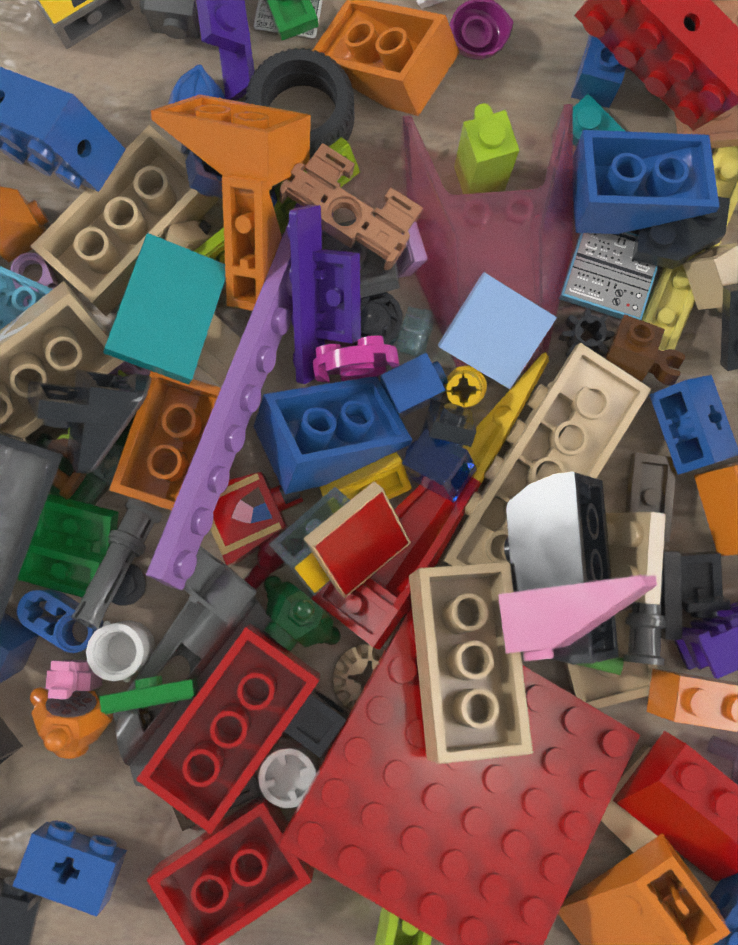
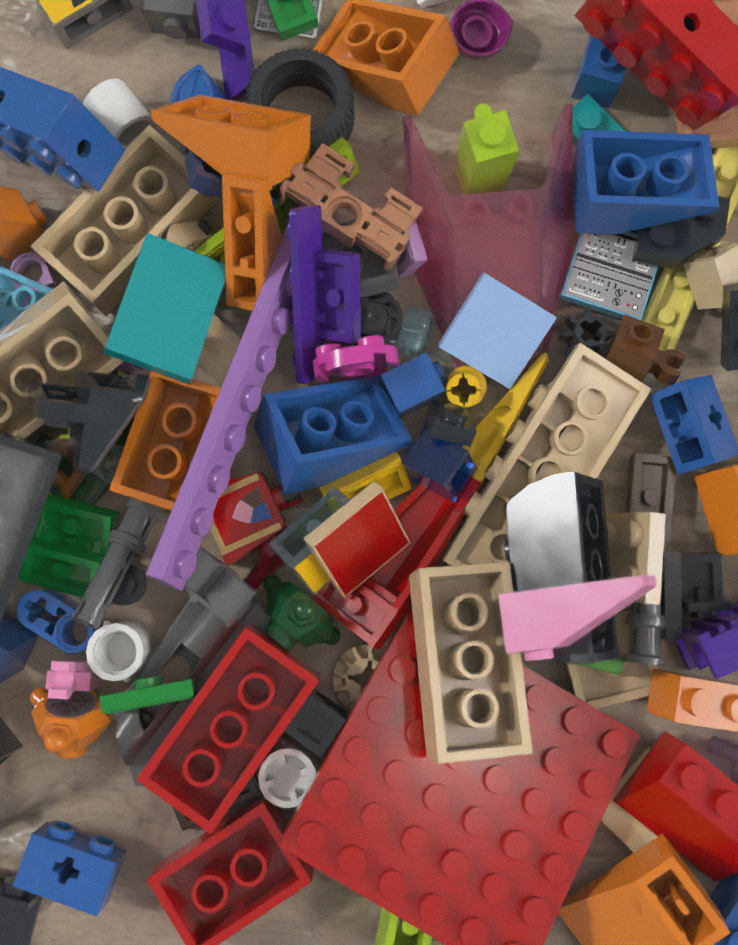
none -> white piece [82,78,155,149]

